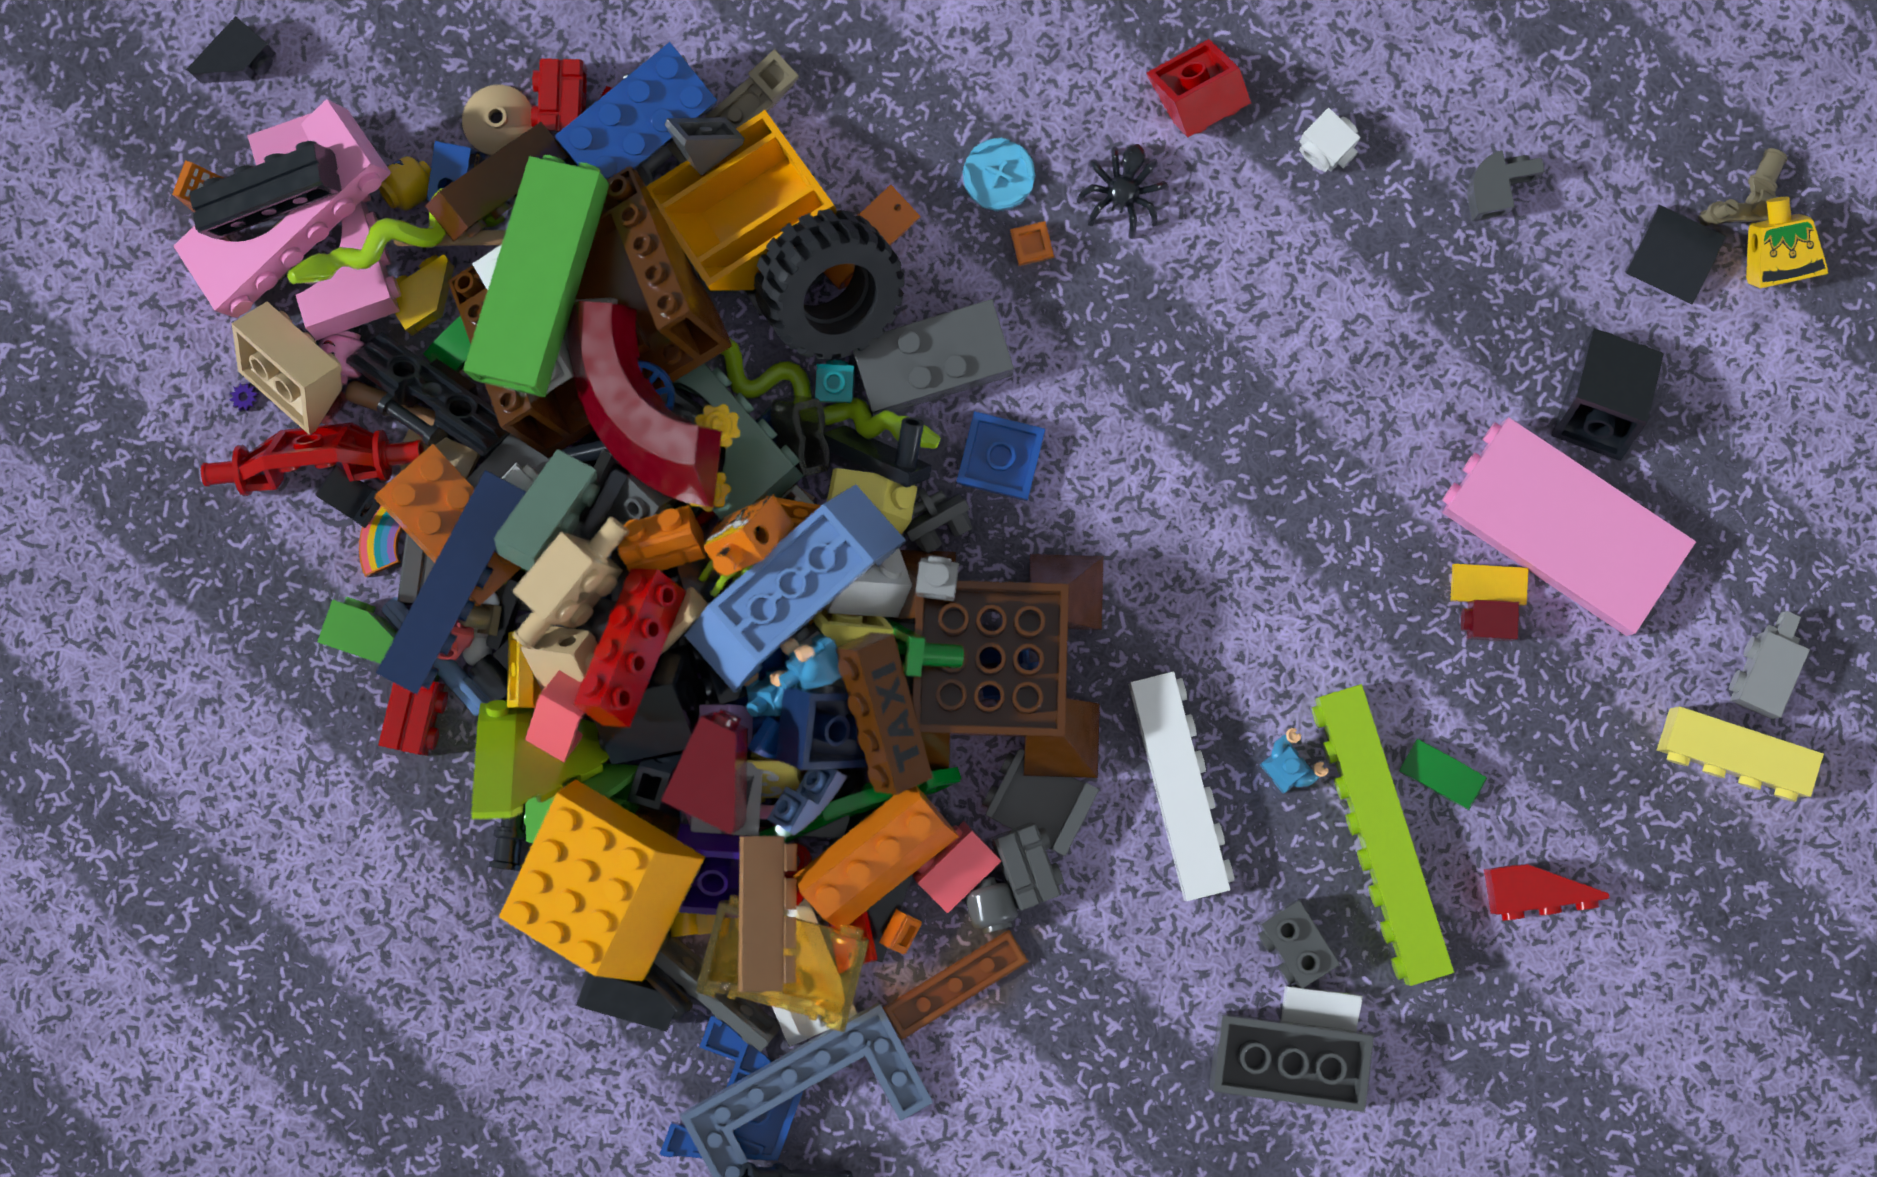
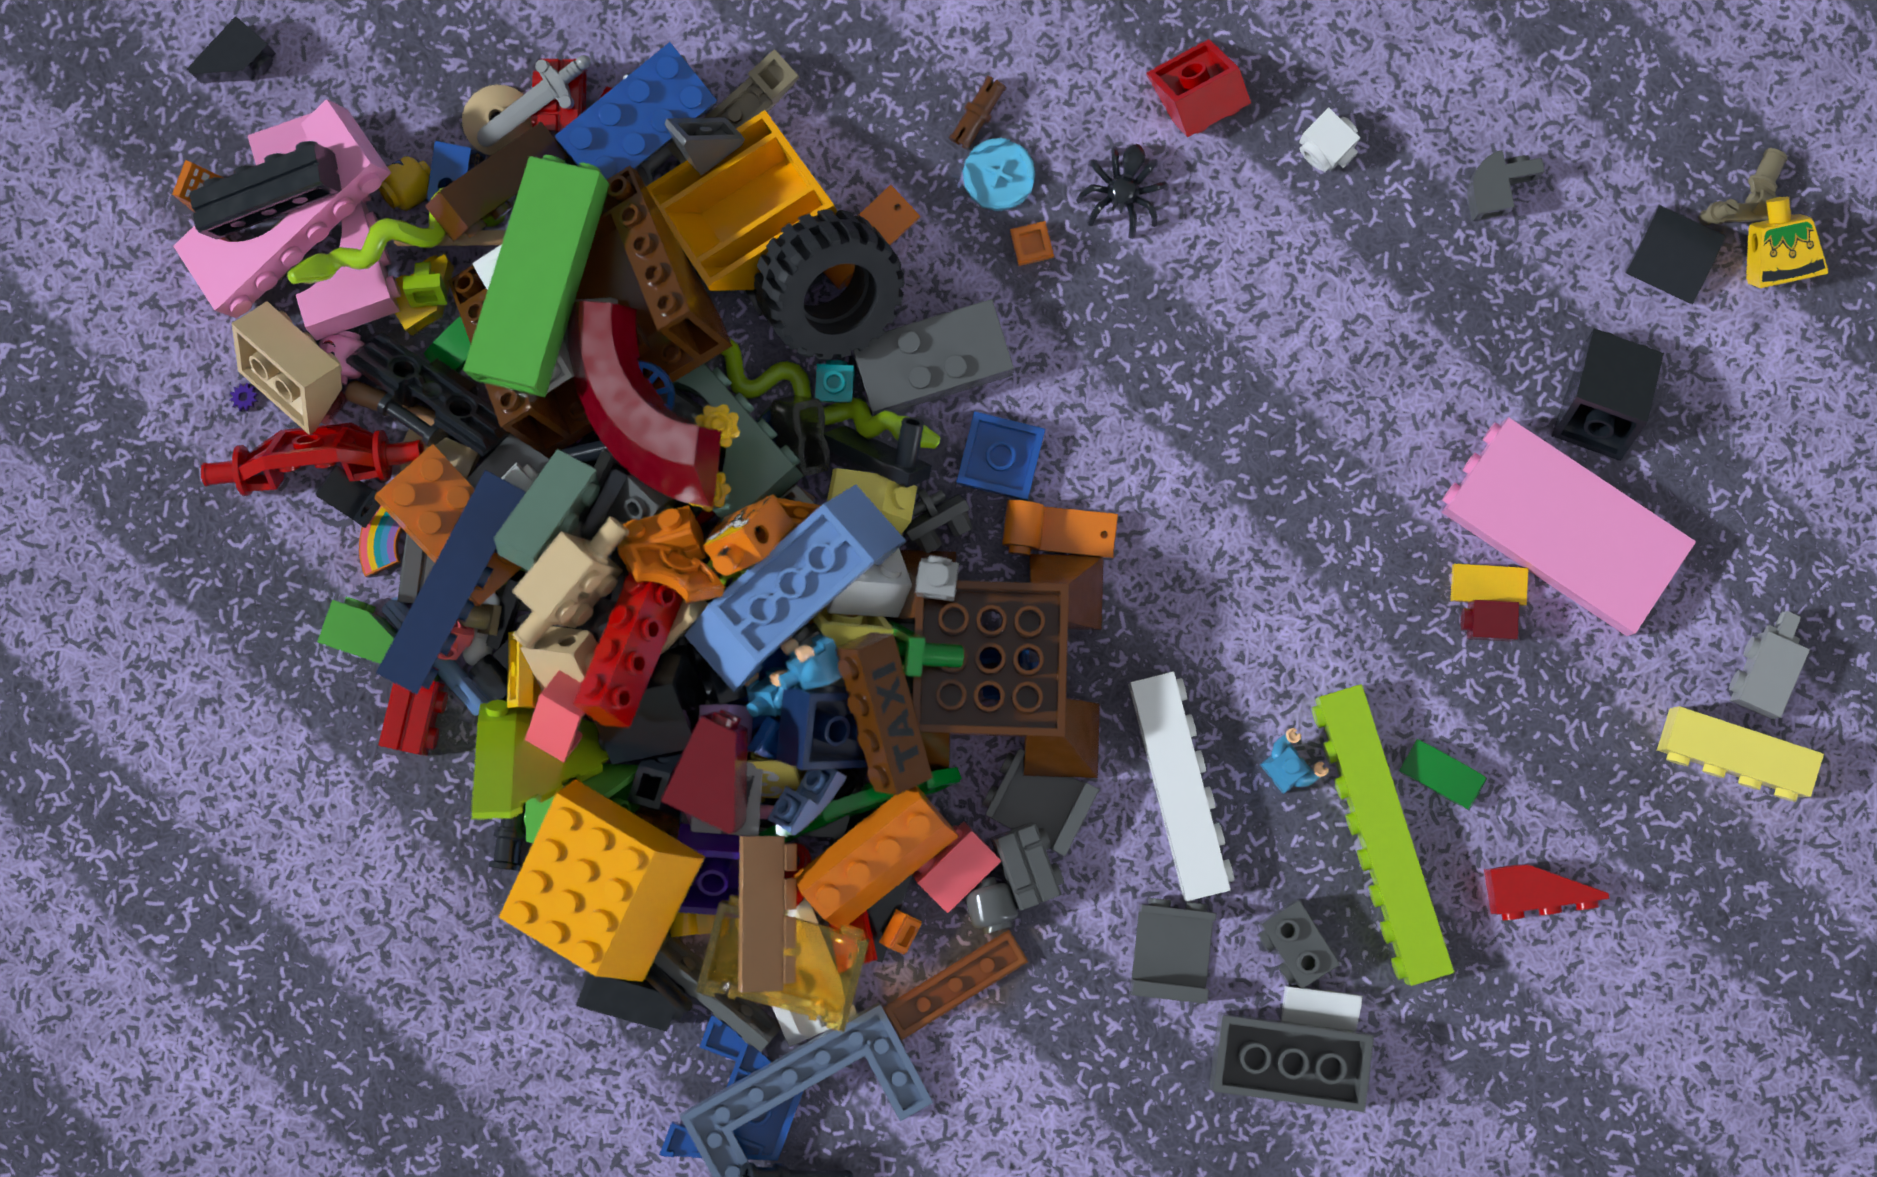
none -> lime tile [403,261,447,308]
none -> light grey sword [477,55,591,147]
none -> orange tile [623,543,725,603]
none -> reddish brown pin [949,76,1007,150]
none -> orange door [1002,500,1118,558]
none -> dark grey panel [1130,898,1217,1004]

